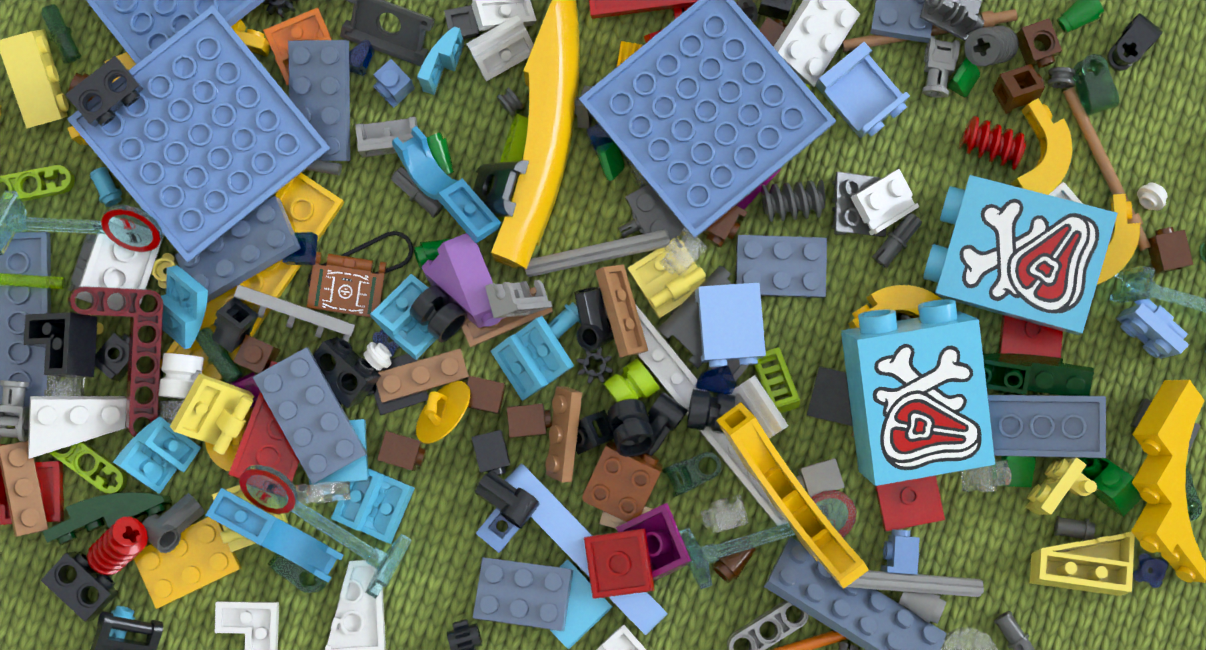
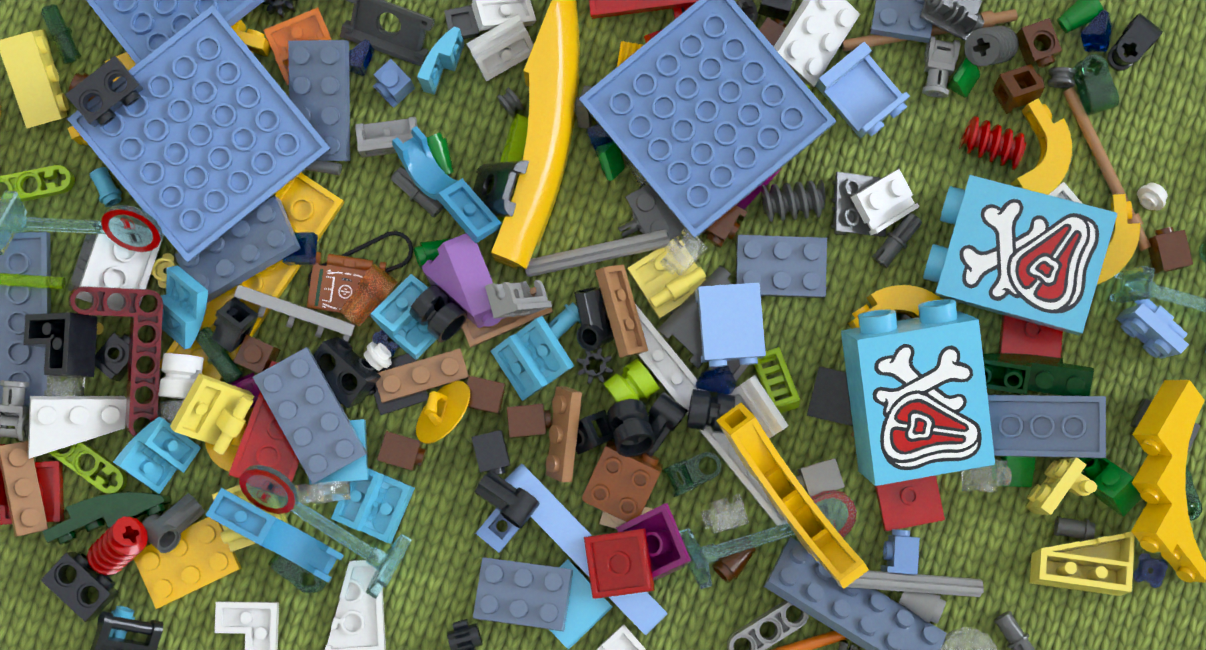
none -> clear orange piece [340,264,398,327]
none -> clear blue slope [1080,10,1113,52]

